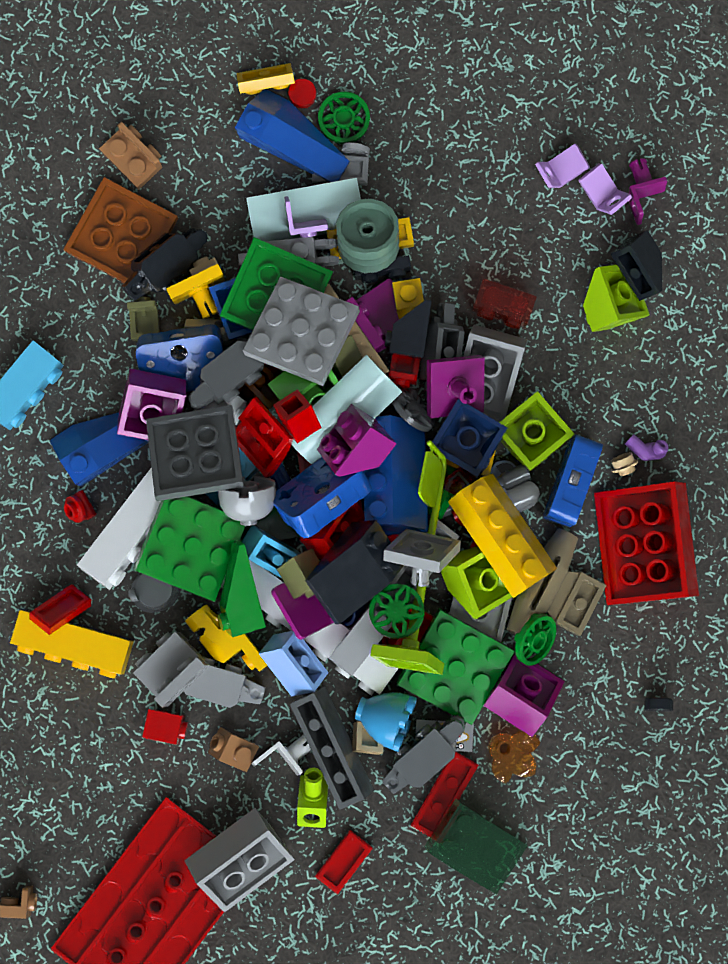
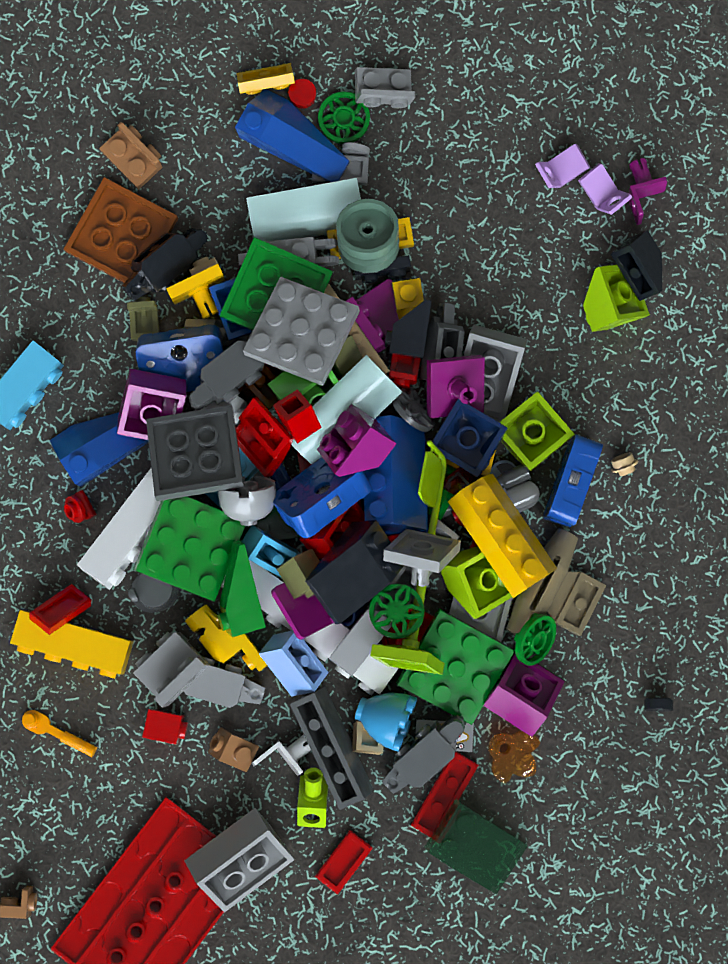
lavender bracket [284,196,328,238] -> none
clear red brick [472,278,537,329] -> none
red slope [594,482,699,605] -> none
medium lavender arm [625,434,668,461] -> none
none -> light orange piece [22,710,97,757]
none -> light grey bracket [355,67,415,108]

